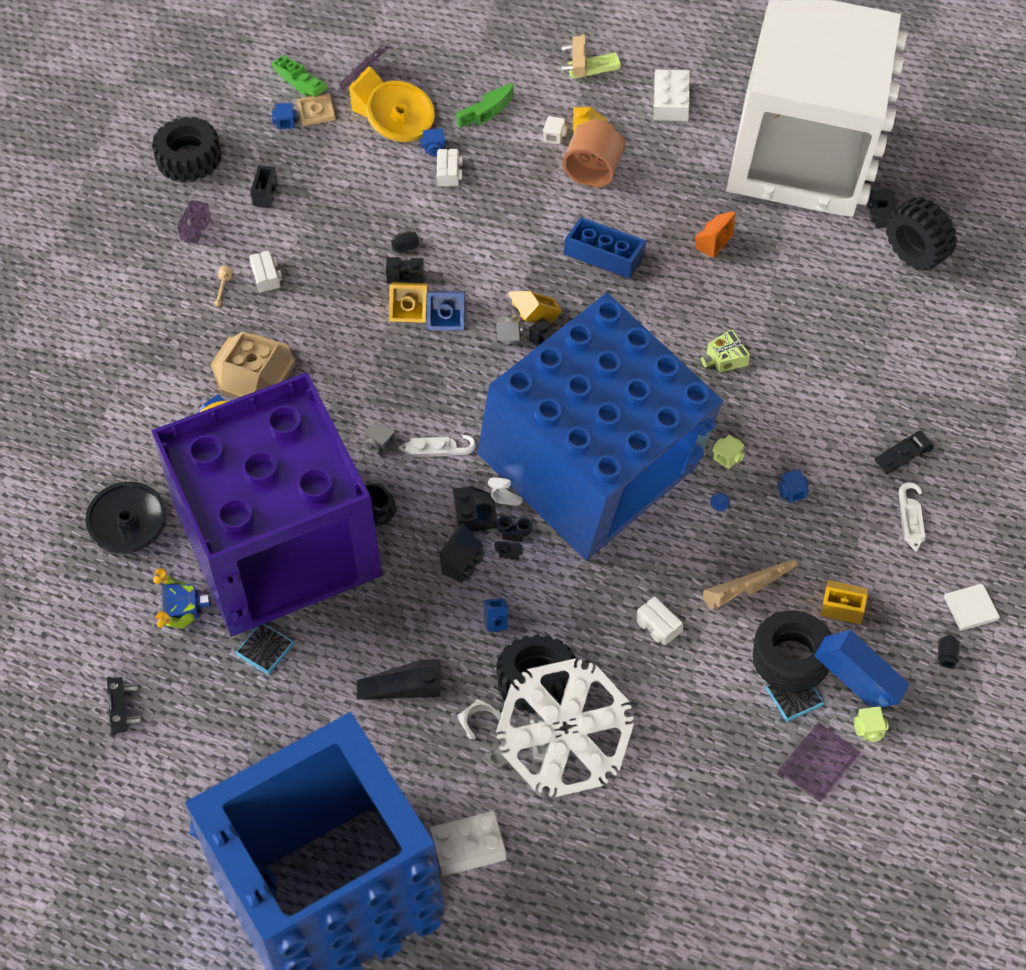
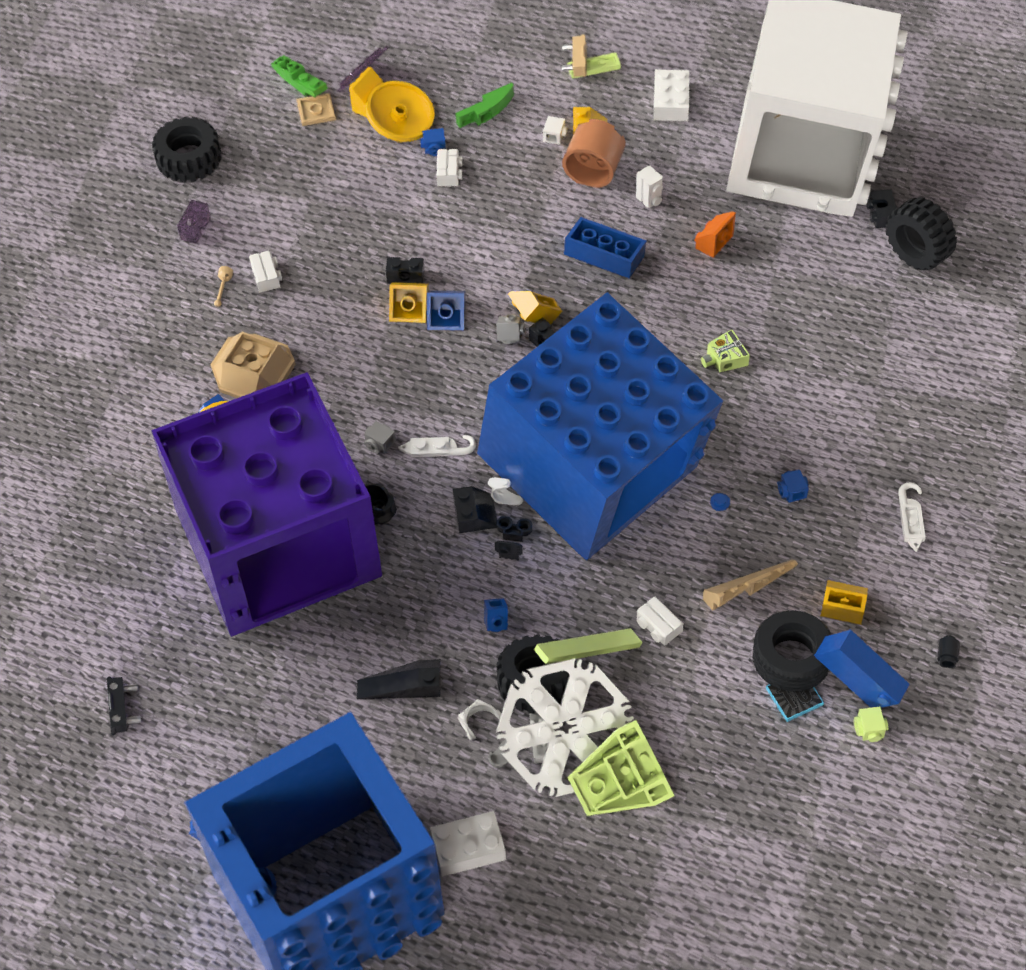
black dish [85,482,166,554] -> none
torso [153,568,210,629] -> none
tile [236,624,294,675] -> none
black brick [250,165,278,208] -> none
blue brick [272,102,298,130] -> none
black brick [391,231,419,253] -> none
black slope [440,523,484,583] -> none
yellowish green brick [712,435,744,469] -> none
clear purple piece [778,722,861,802] -> none
black plate [874,431,934,475] -> none
white tile [944,583,1000,631] -> none
none -> yellowish green tile [534,628,642,664]
none -> yellowish green wedge [568,720,674,816]
none -> white brick [636,166,663,208]

